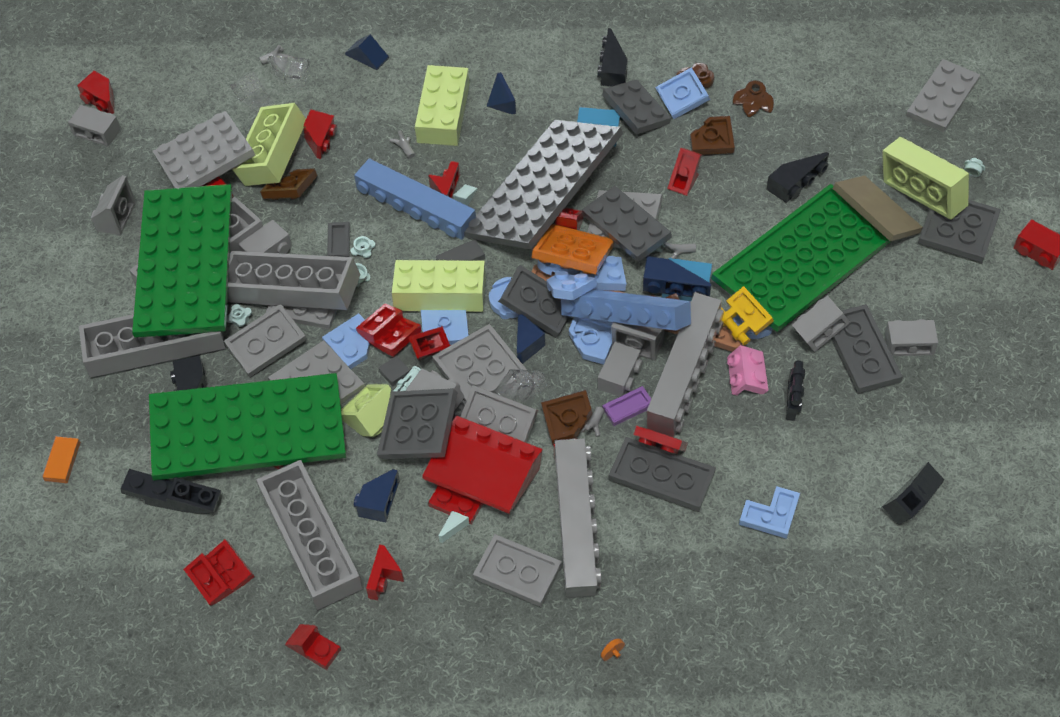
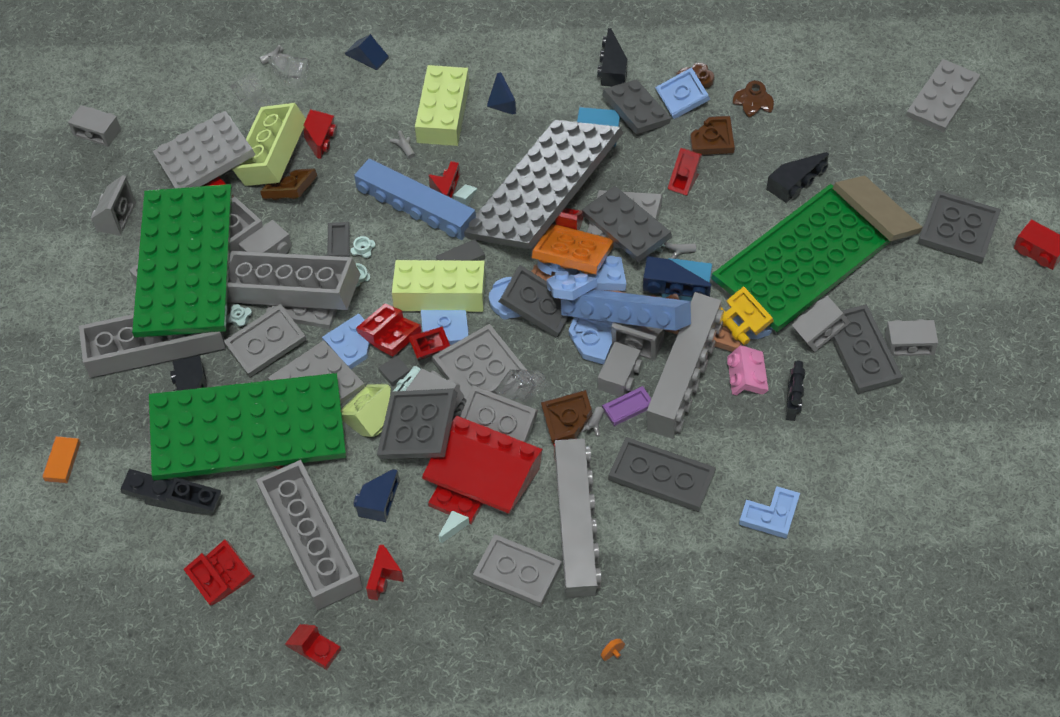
red slope [77,71,114,114] -> none
dark blue slope [517,314,545,364] -> none
red plate [633,426,688,454] -> none
black slope [882,462,944,525] -> none
yellowish green brick [883,137,969,220] -> none
light aqua plate [964,158,985,177] -> none

